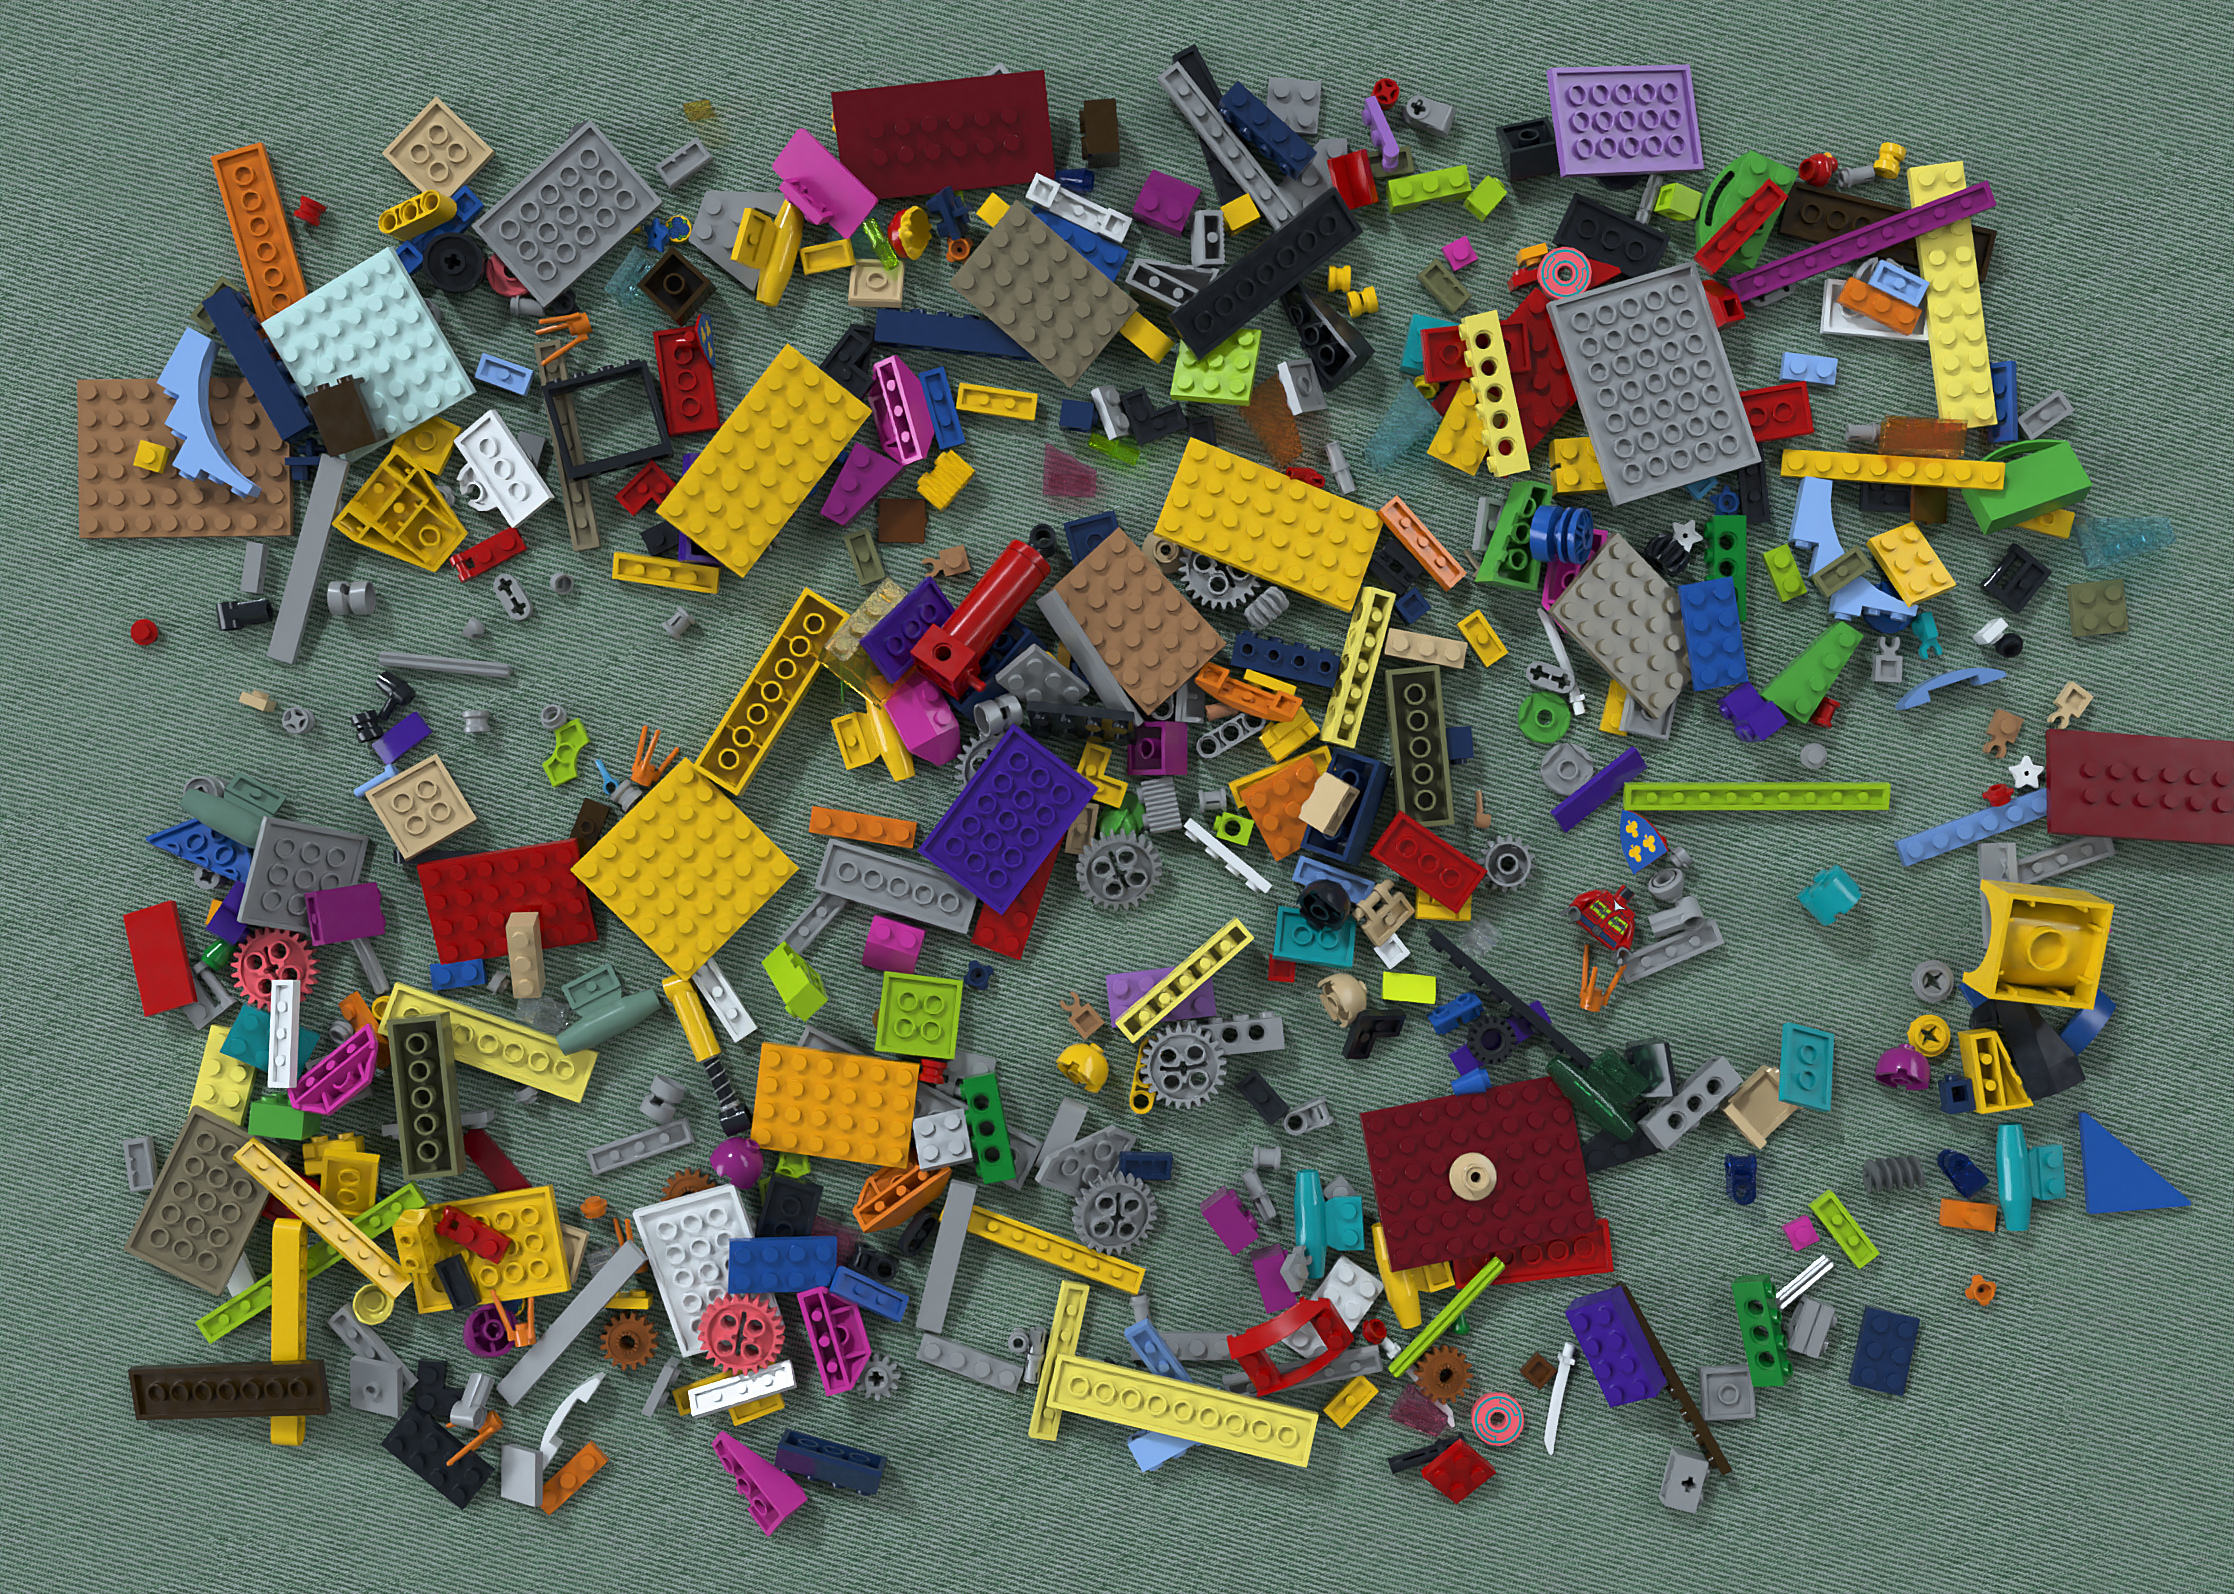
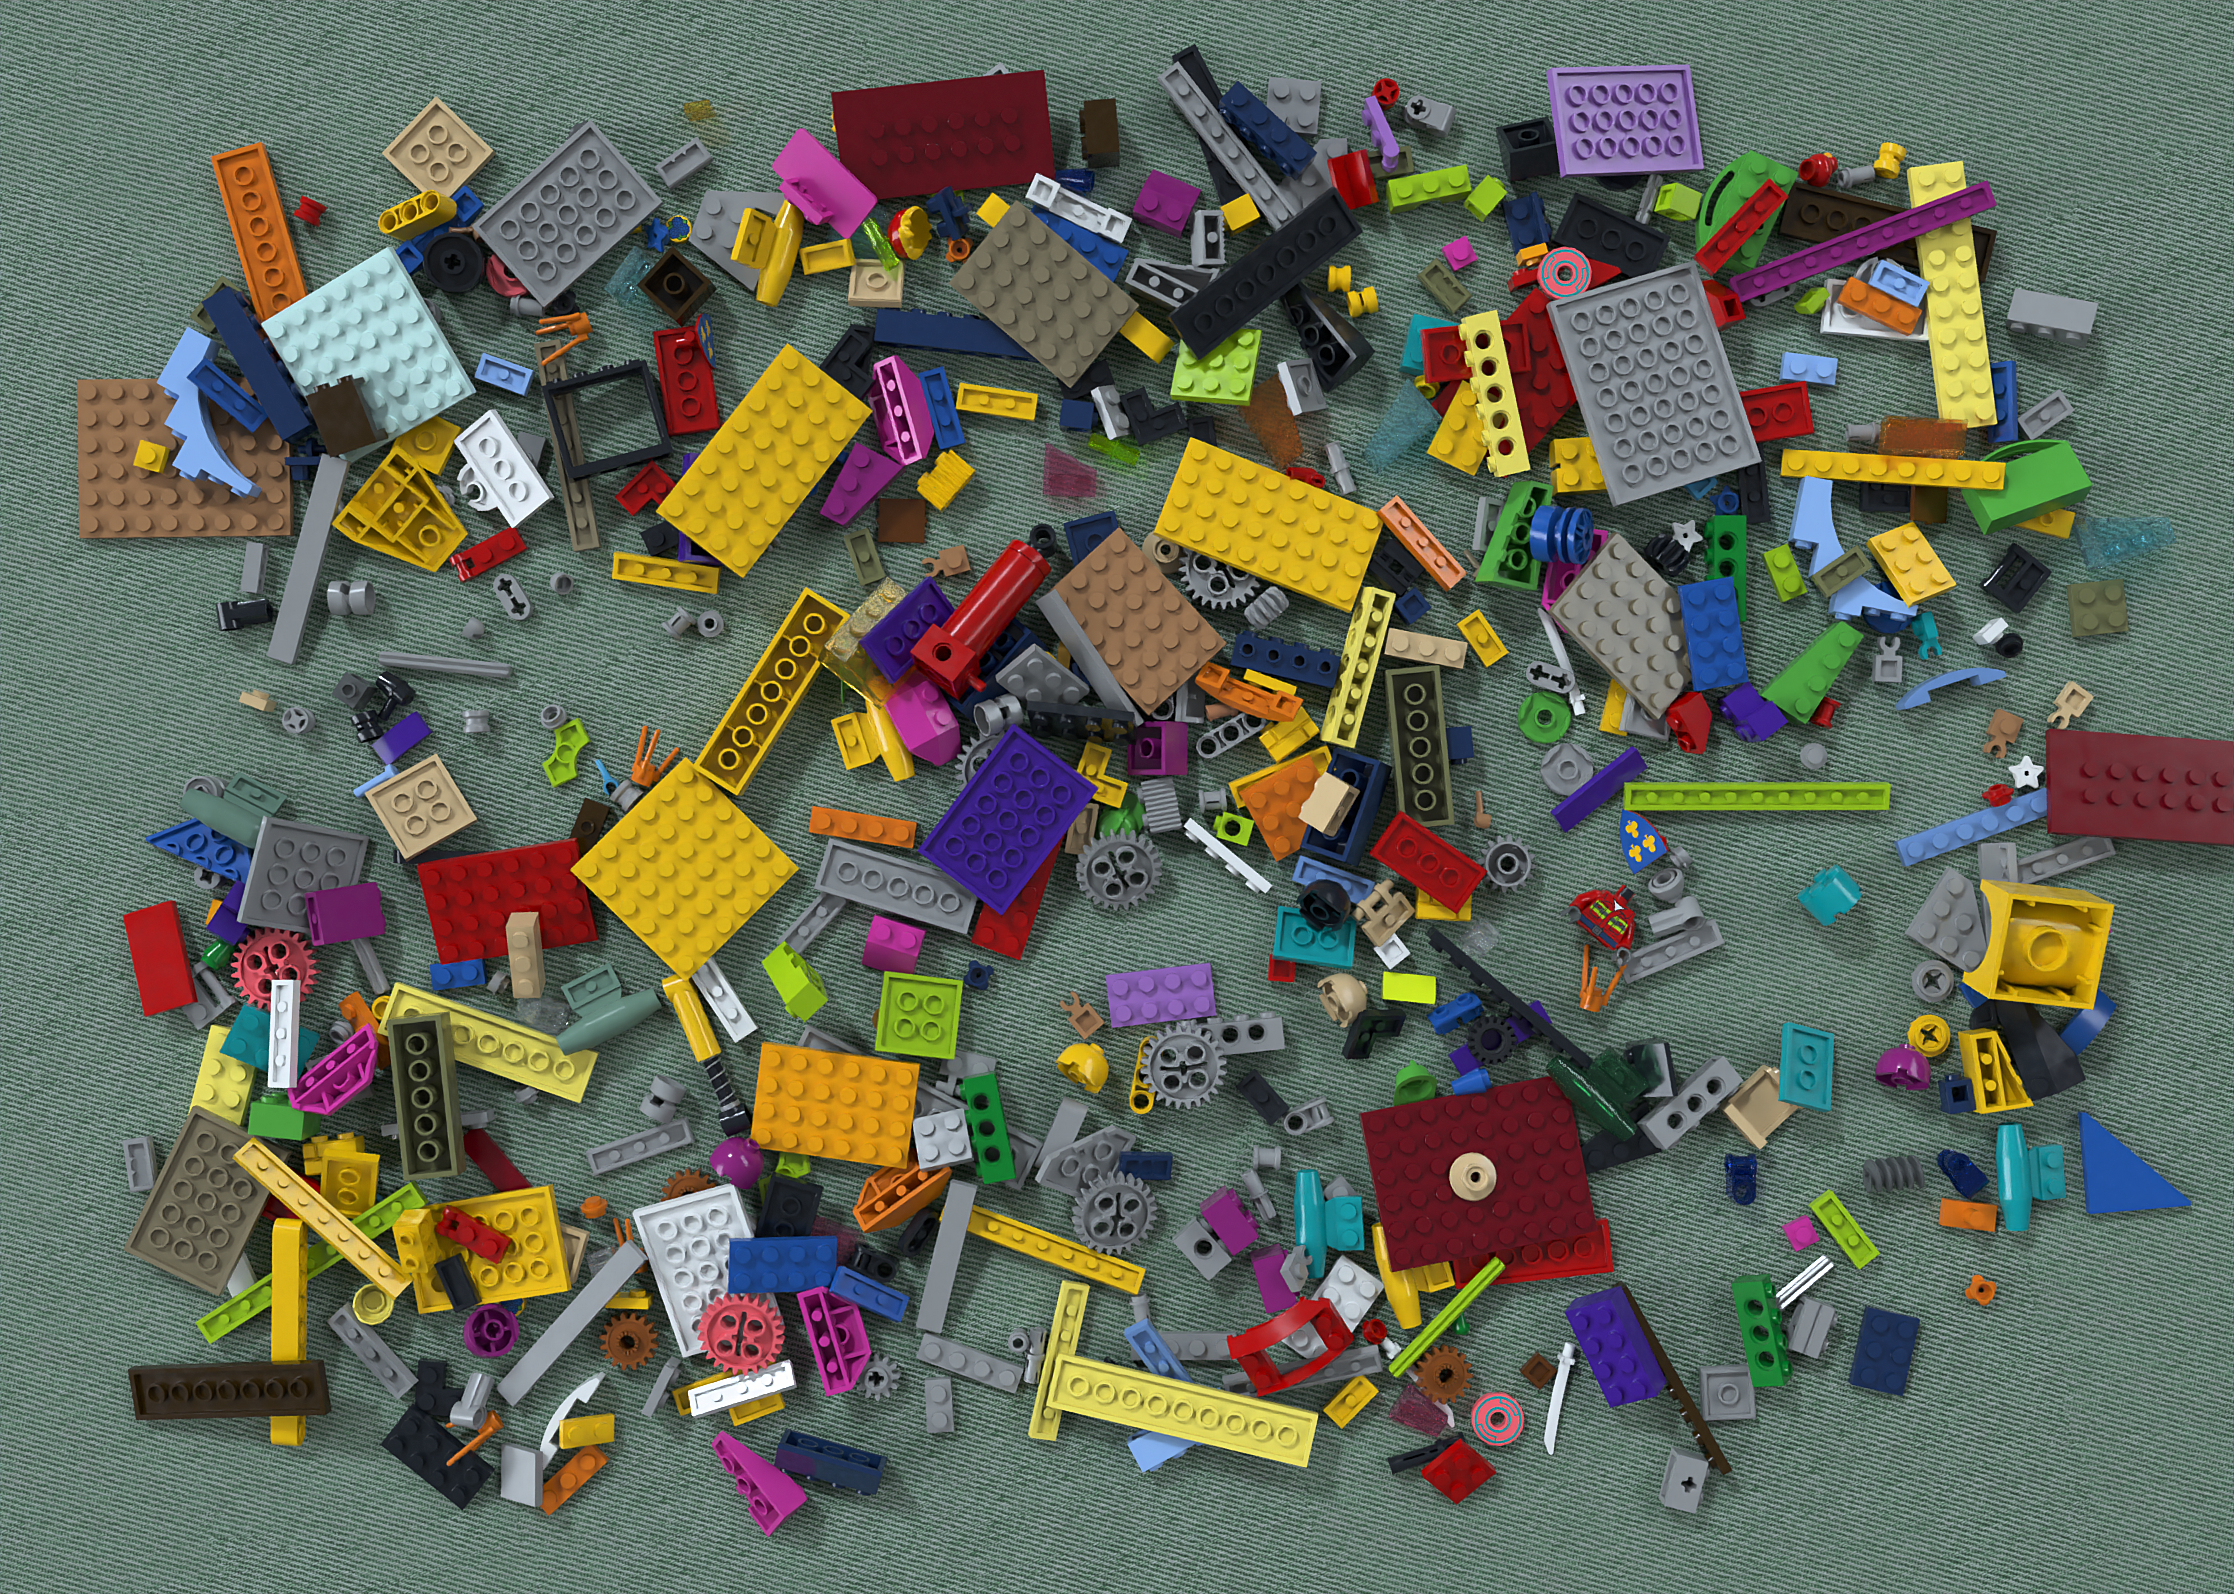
red plate [130,619,158,646] -> none
light grey plate [350,1355,403,1418] -> none
orange plant [490,1289,537,1347] -> none
red wheel [918,1059,948,1084] -> none
light yellow brick [1115,916,1254,1043] -> none
none -> blue plate [186,358,268,433]
none -> dark grey brick [331,672,378,710]
none -> medium nougat hand [449,224,484,243]
none -> yellow plate [559,1413,614,1449]
none -> light grey plate [697,611,724,637]
none -> light grey plate [924,1376,954,1433]
none -> black plate [1056,359,1115,400]
none -> light grey brick [1172,1216,1232,1281]
none -> bright green piece [1393,1060,1437,1106]
none -> dark blue bracket [1501,191,1552,256]
none -> red slope [1664,692,1712,754]
none -> lime plate [1793,287,1830,314]
none -> light grey plate [1904,867,1987,972]
none -> light grey wedge [2005,288,2099,349]

